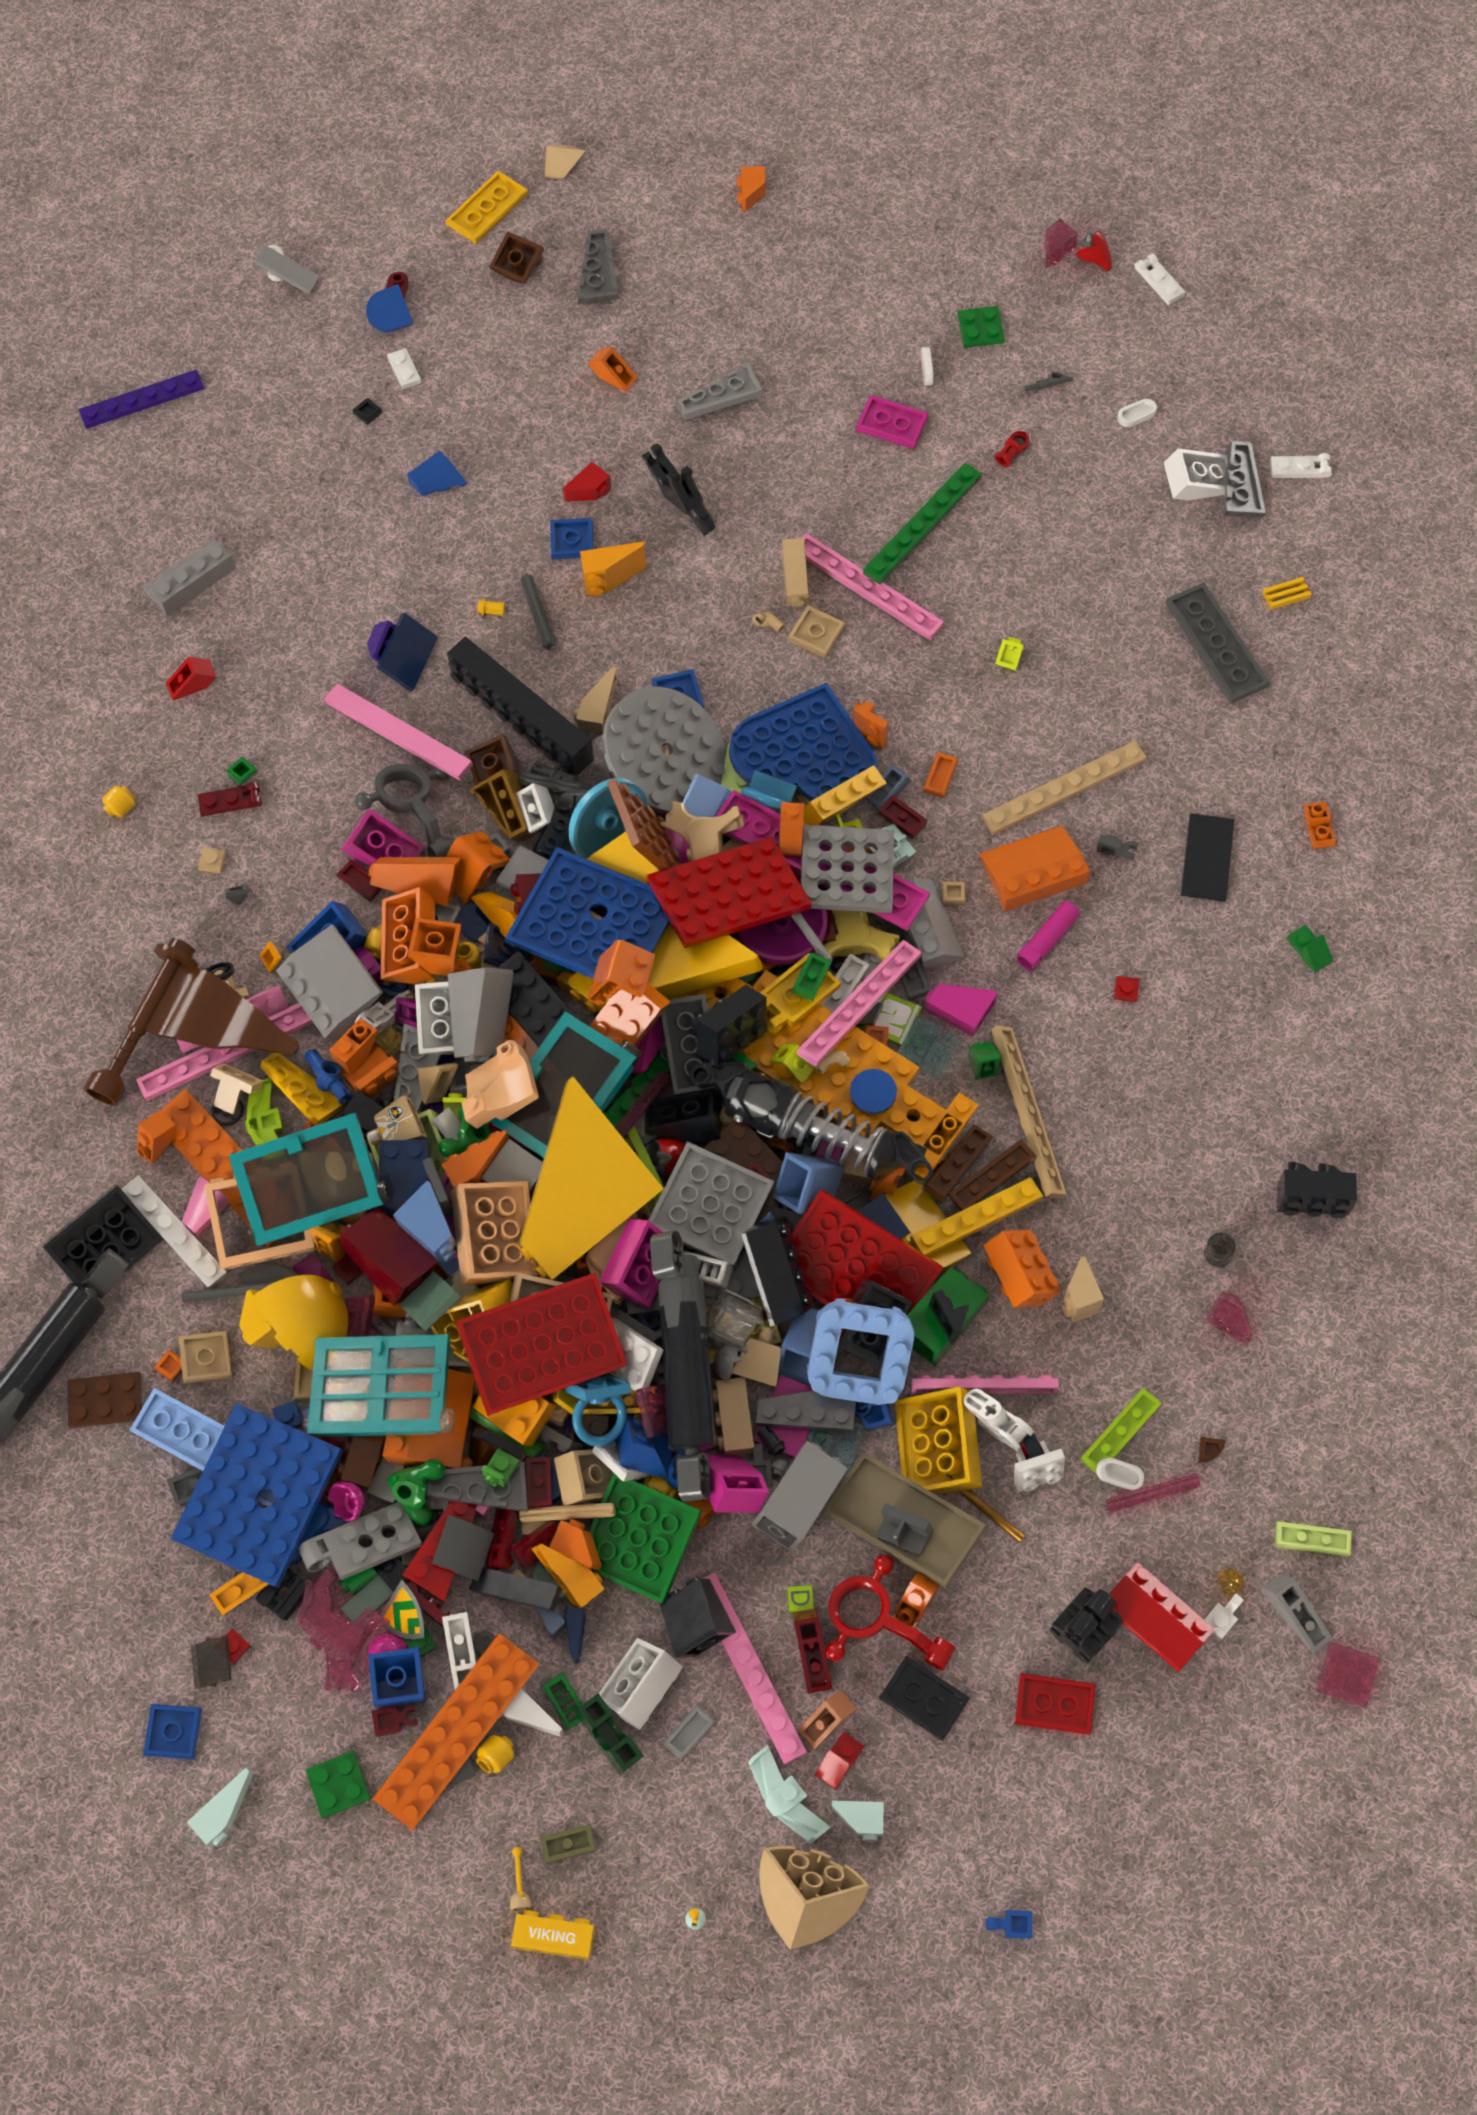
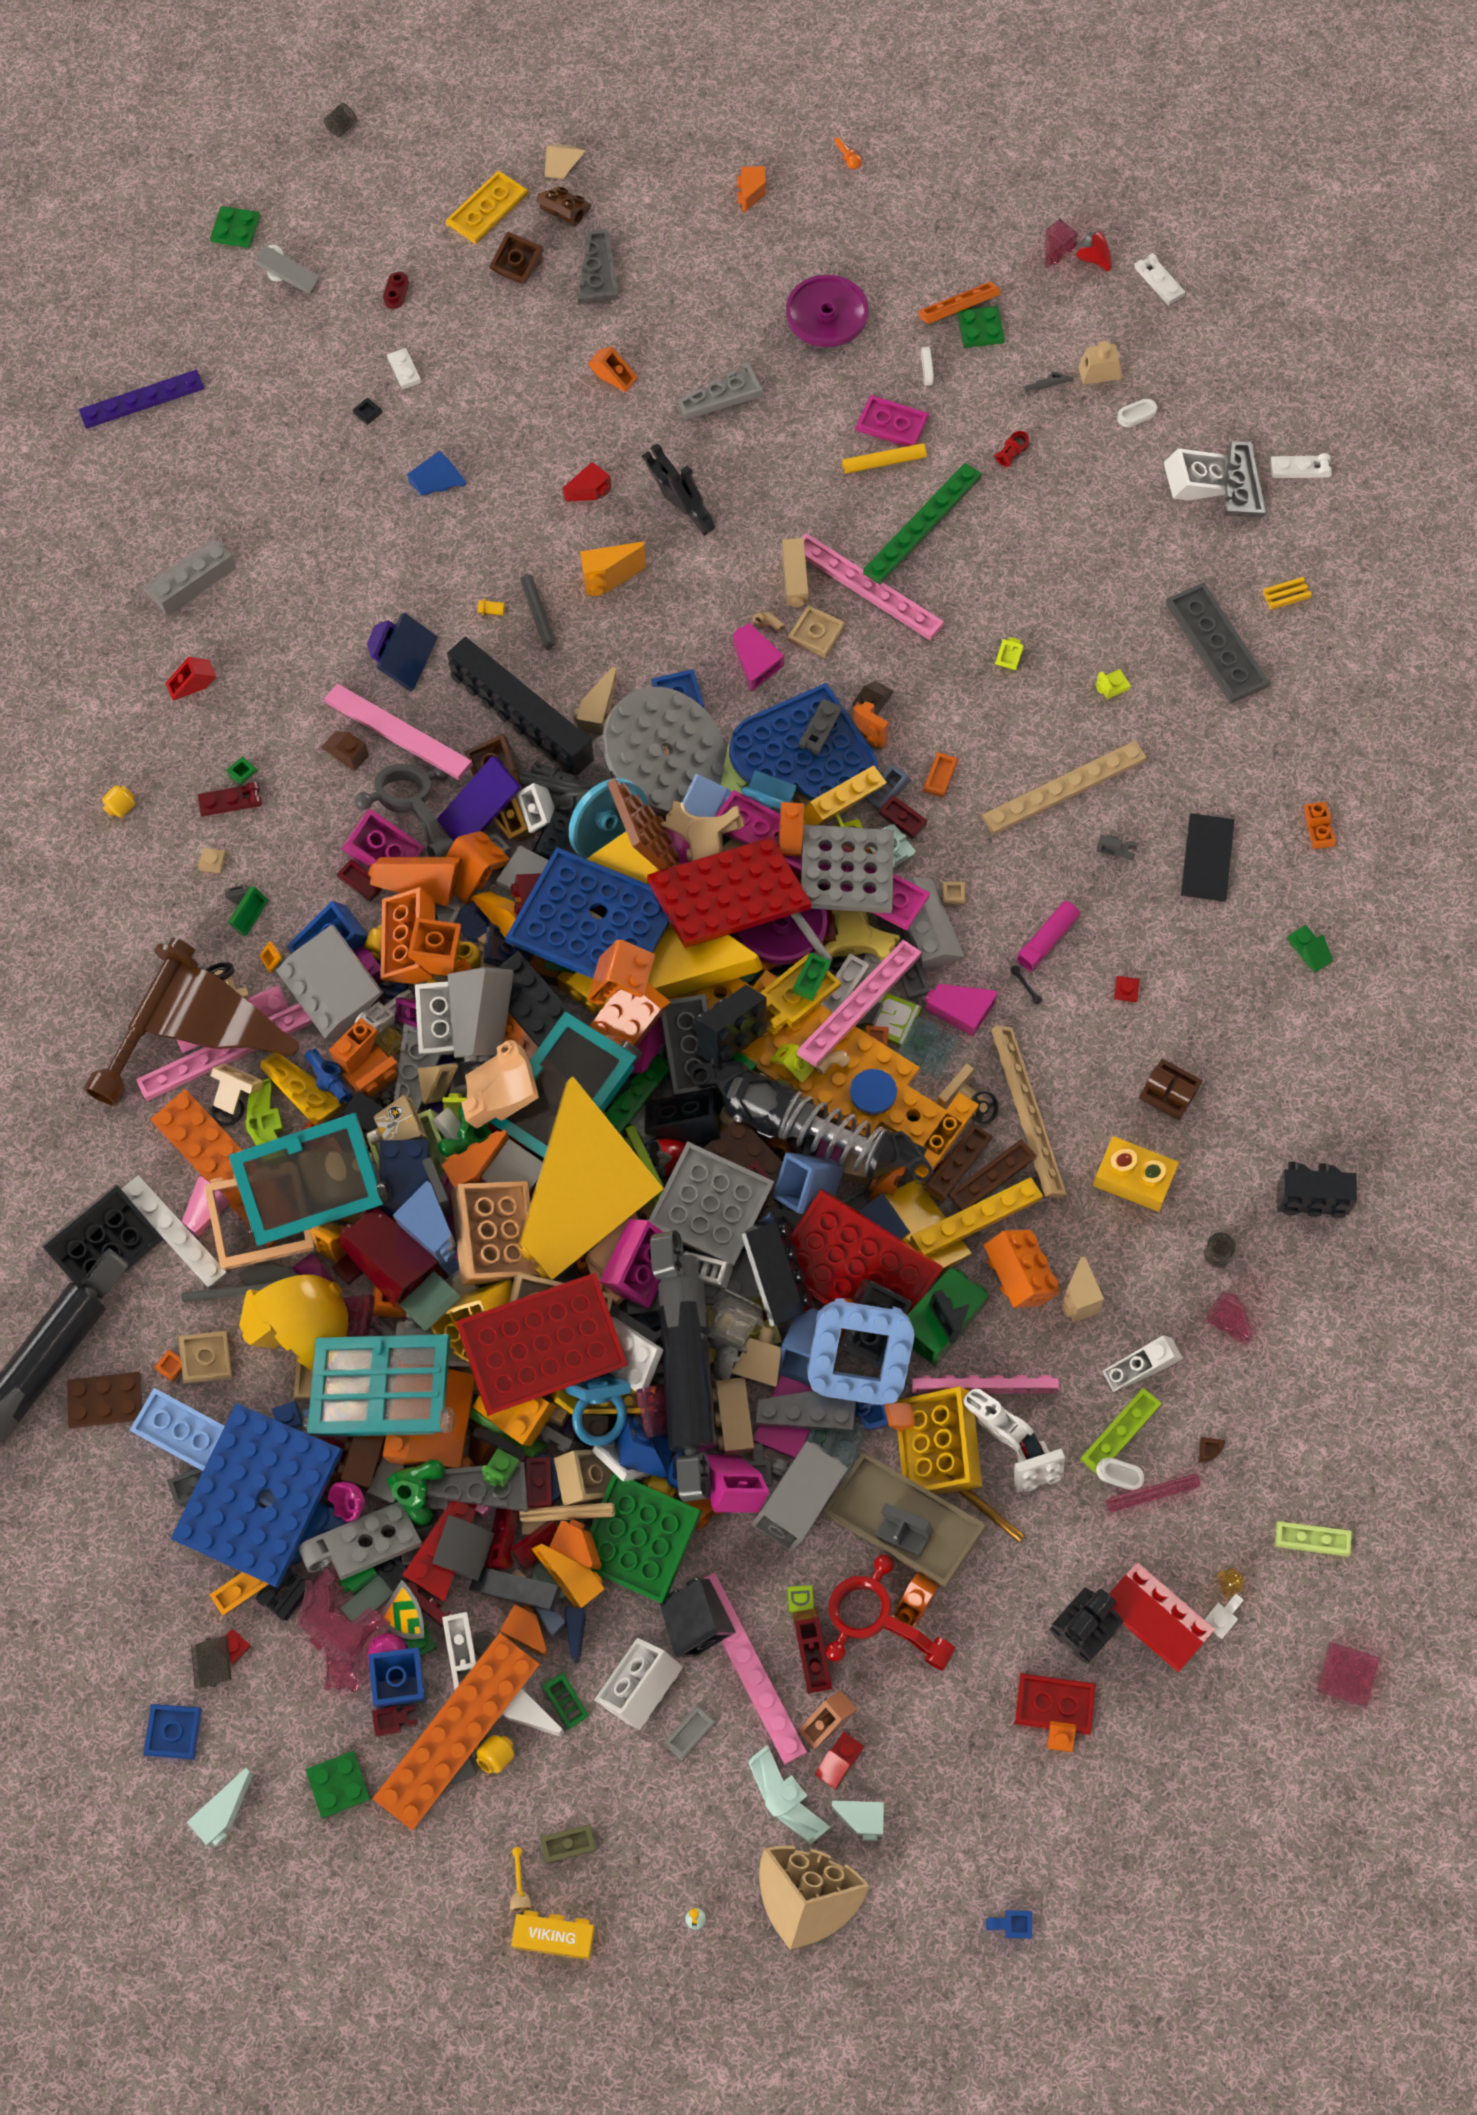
orange slope [136,1109,176,1164] -> none
blue tile [366,284,414,332] -> none
blue tile [550,518,594,559] -> none
dark green arch [575,1693,644,1775] -> none
clear pink axle [615,1070,670,1139] -> none
black pin [756,1424,786,1457] -> none
black tile [879,1656,970,1741] -> none
green slope [968,1042,1000,1080] -> none
orange slope [979,826,1090,911] -> none
light grey slope [1262,1573,1332,1653] -> none
none -> green plate [210,206,261,248]
none -> green tile [228,886,269,936]
none -> reddish brown slope [321,731,369,771]
none -> clear smoke piece [324,103,357,138]
none -> dark purple tile [437,756,522,841]
none -> orange slope [500,1604,548,1658]
none -> reddish brown plate [536,186,591,226]
none -> dark pink slope [733,623,784,691]
none -> magenta dish [786,275,868,347]
none -> dark grey plate [798,699,843,756]
none -> orange bar [834,137,862,169]
none -> yellow piece [842,443,927,474]
none -> dark brown slope [852,681,894,715]
none -> orange slope [884,1403,915,1432]
none -> orange tile [918,282,1001,324]
none -> tan piece [937,1063,999,1124]
none -> black hinge [1011,966,1042,1004]
none -> orange plate [1047,1721,1076,1752]
none -> tan torso [1078,341,1121,385]
none -> yellow piece [1093,1136,1179,1212]
none -> neon yellow bracket [1096,669,1131,699]
none -> white slope [1102,1335,1183,1392]
none -> reddish brown plate [1139,1059,1203,1121]

